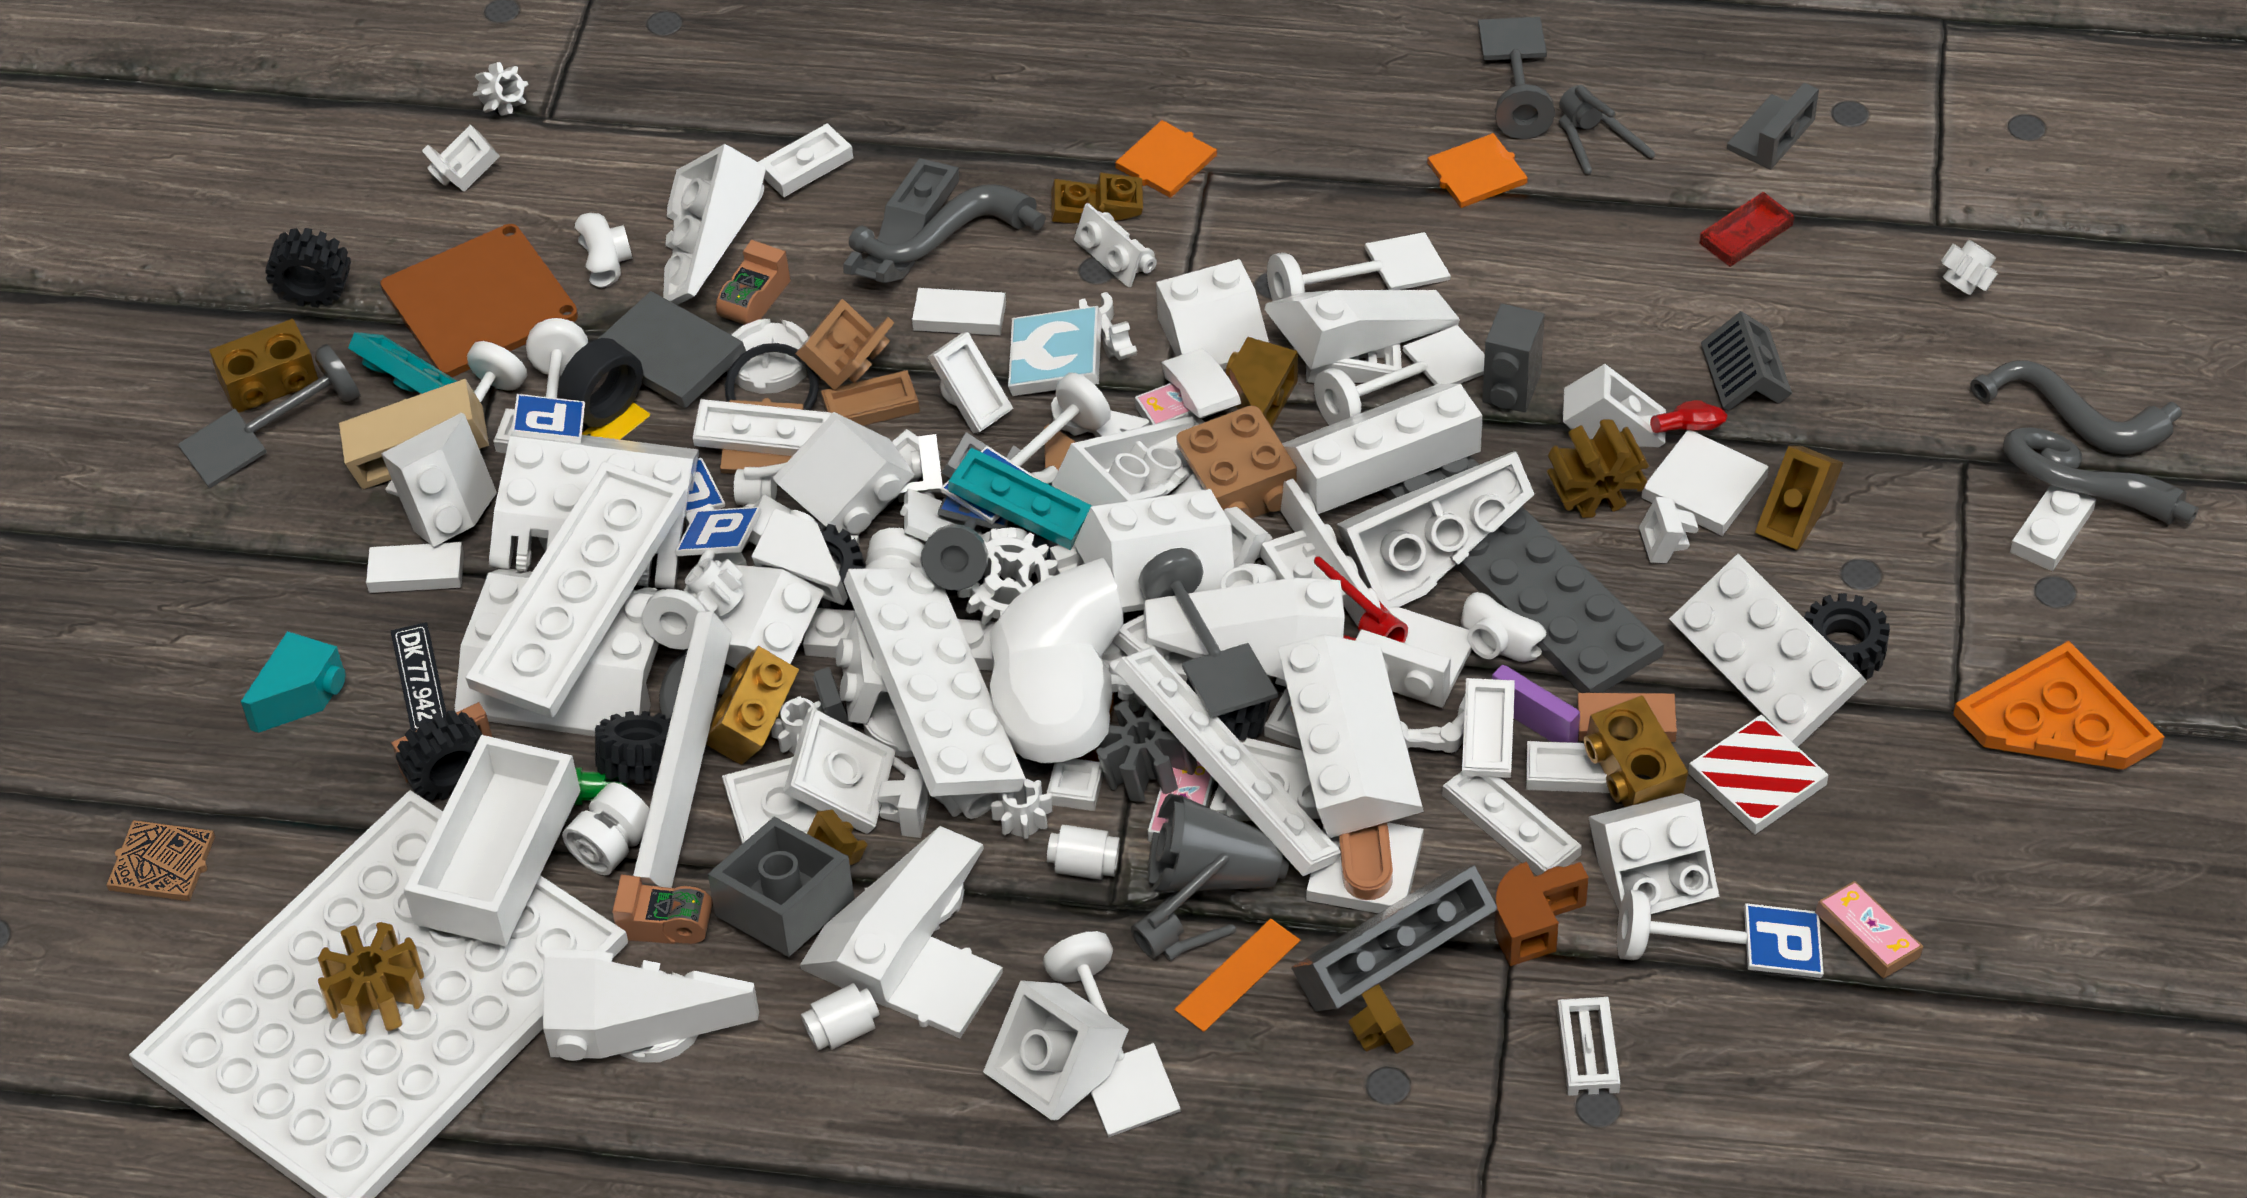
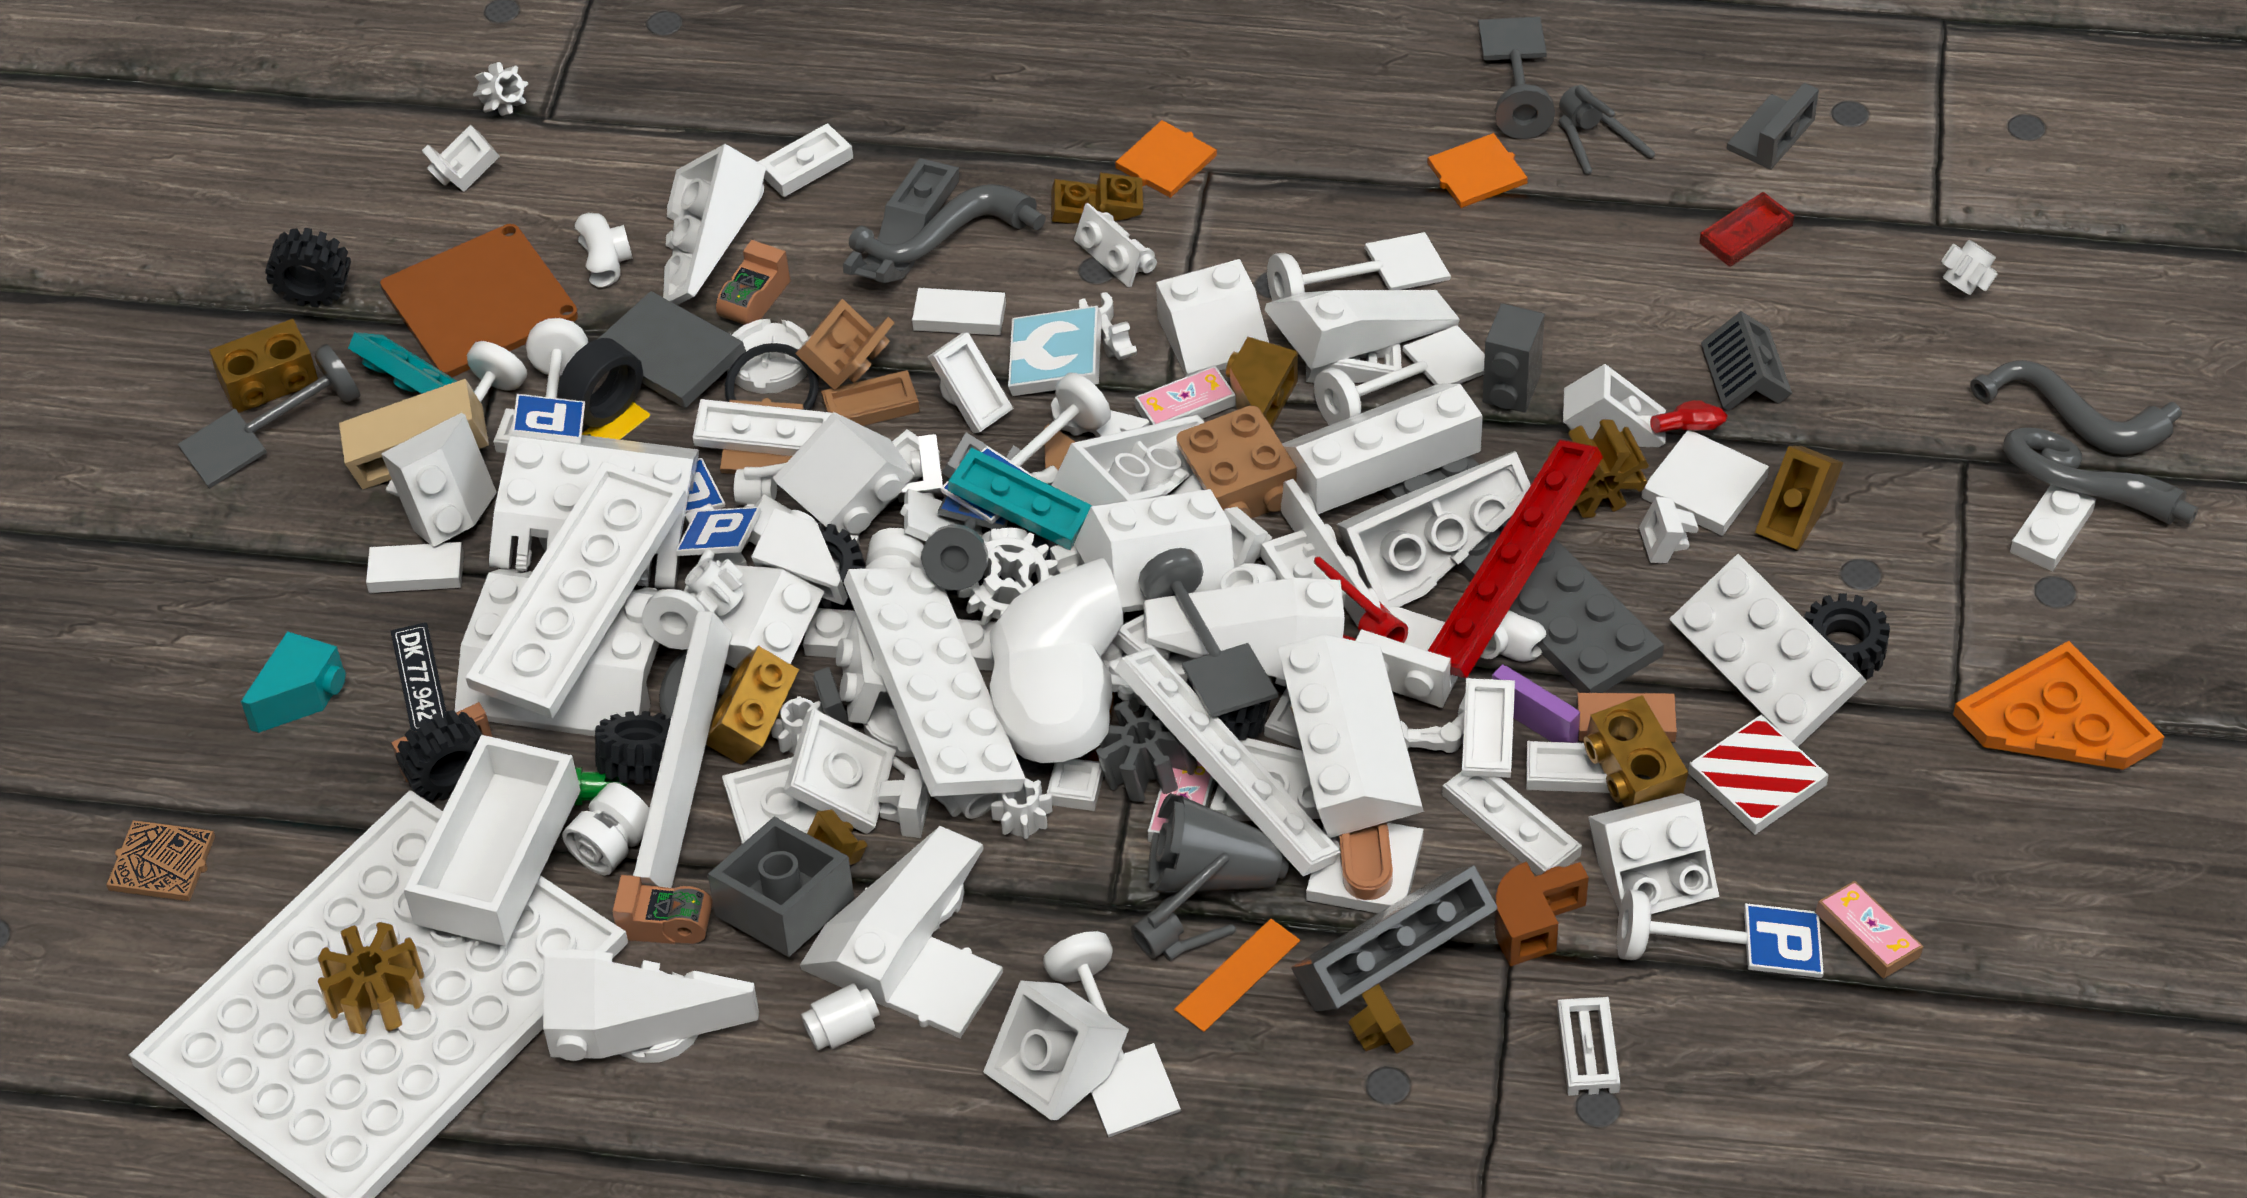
white brick [1047,824,1120,880] -> none
white slope [1161,348,1241,418] -> none
none -> red tile [1428,439,1603,678]

